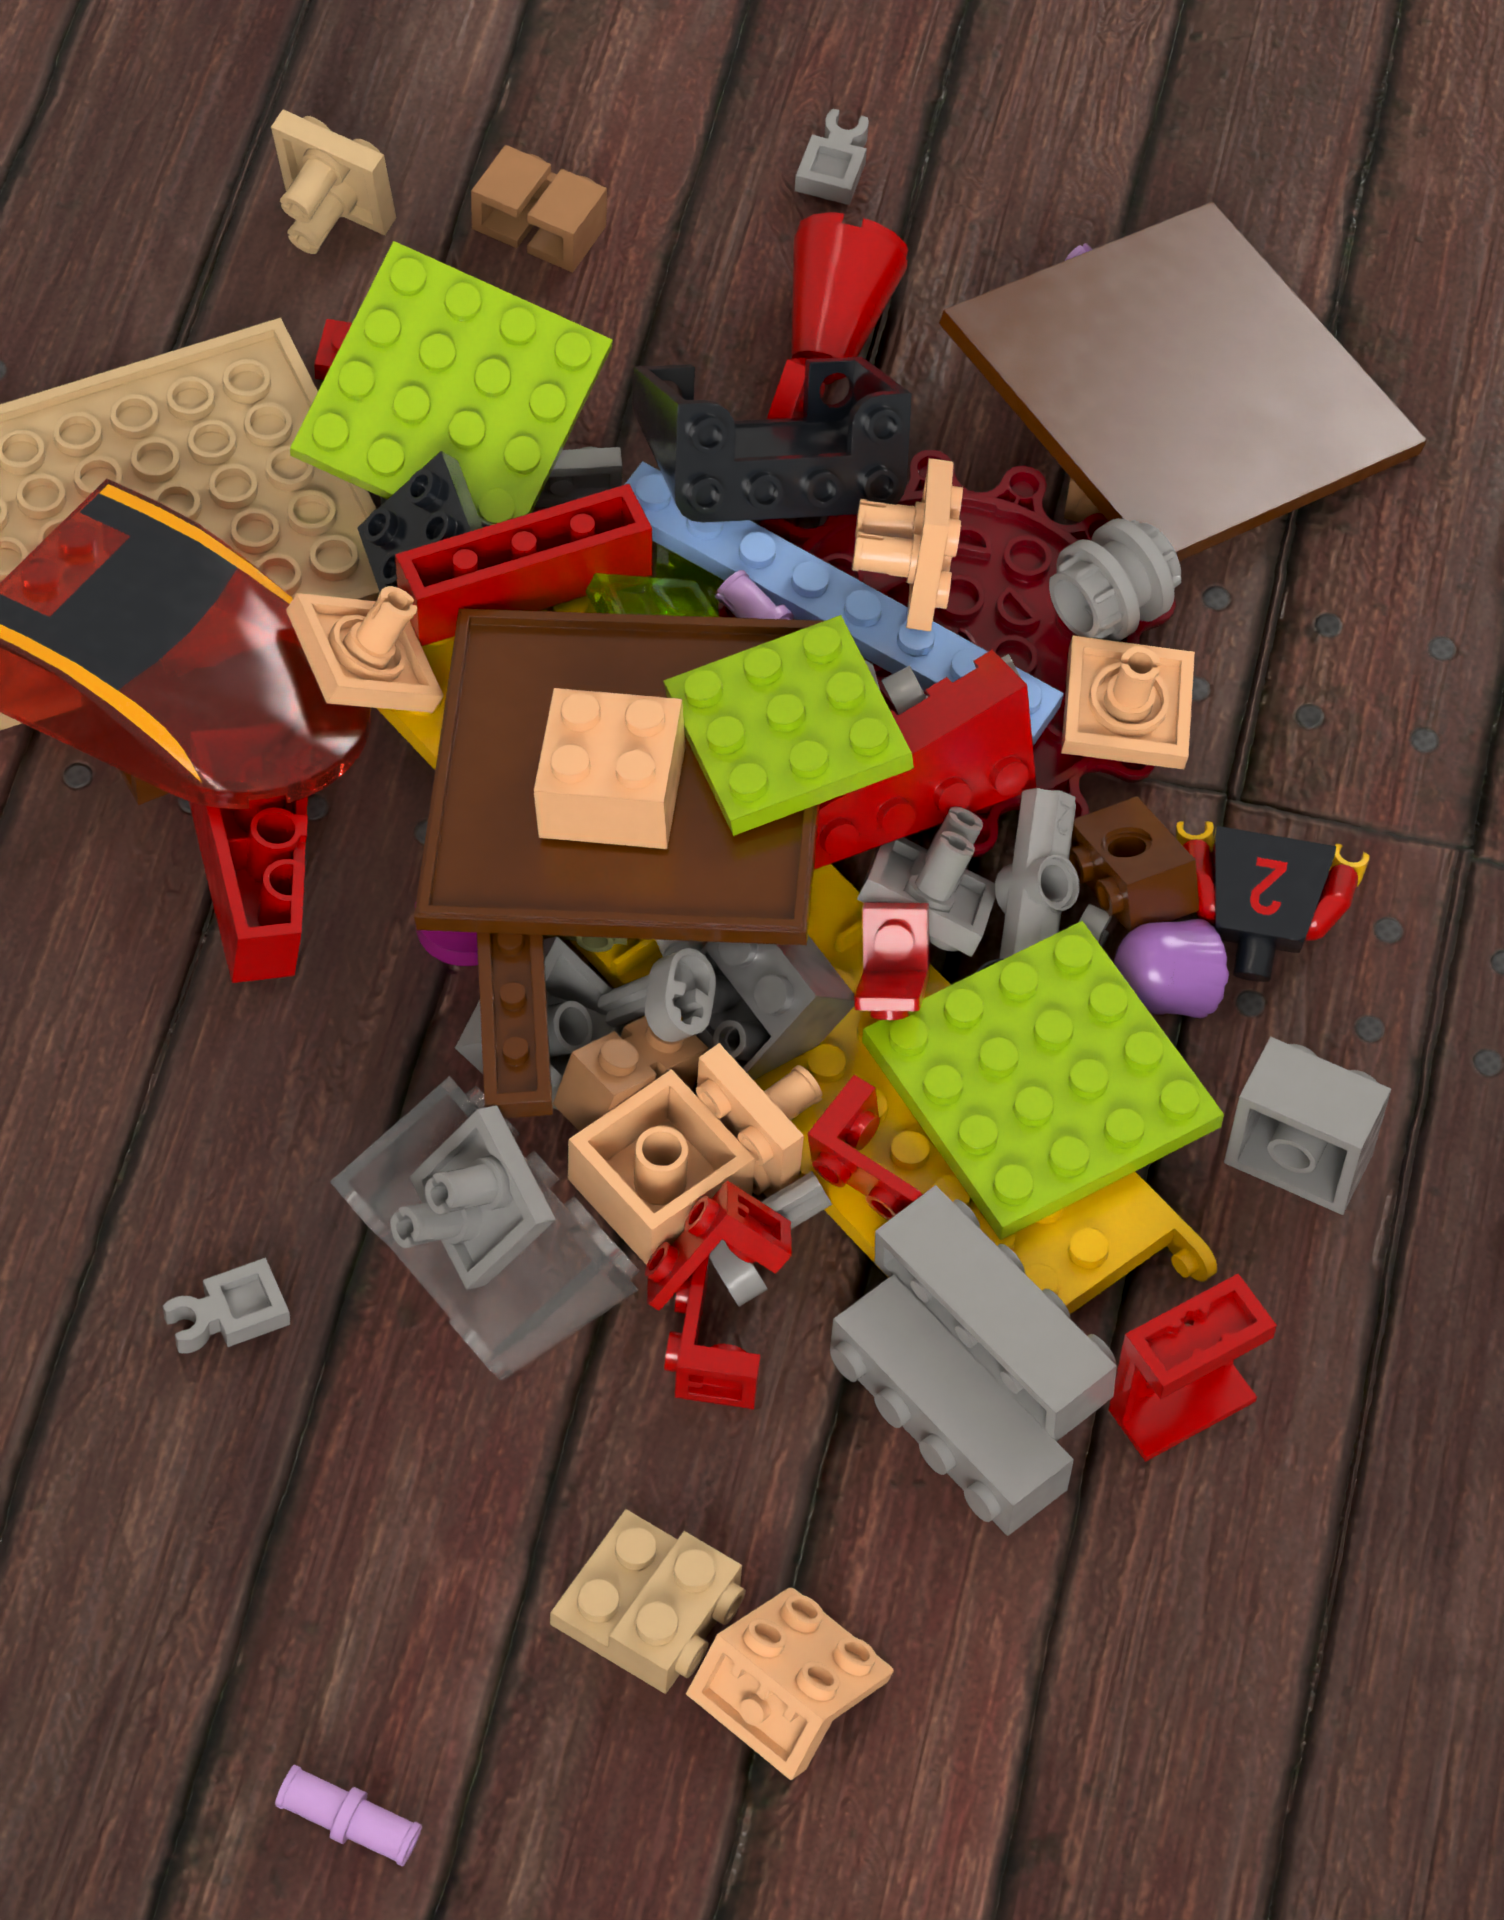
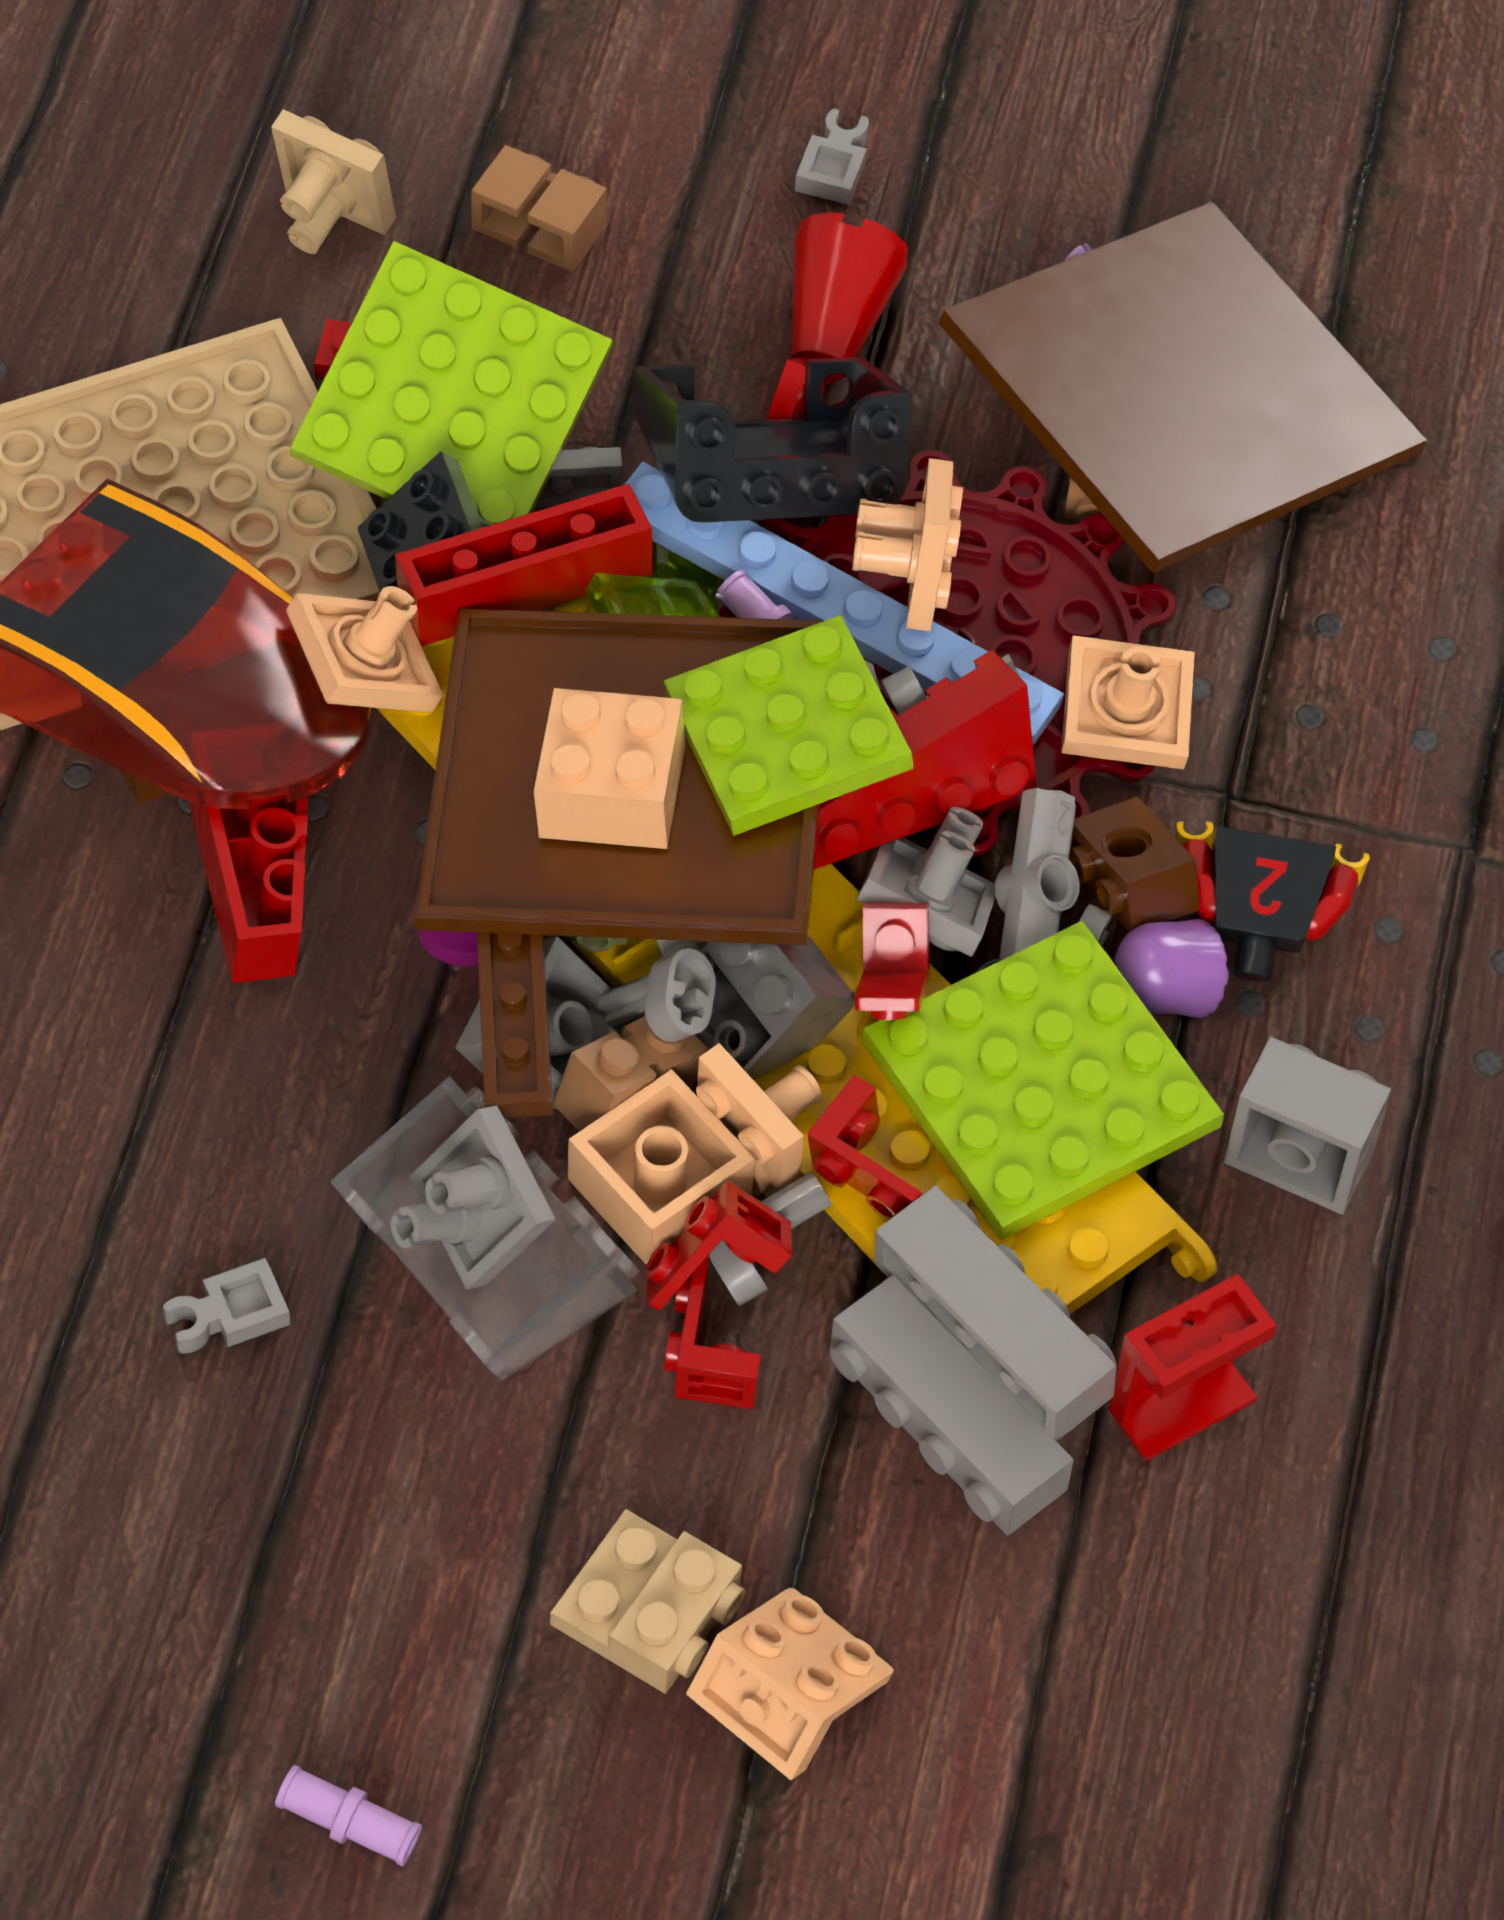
light grey piece [1049,518,1181,642] -> none

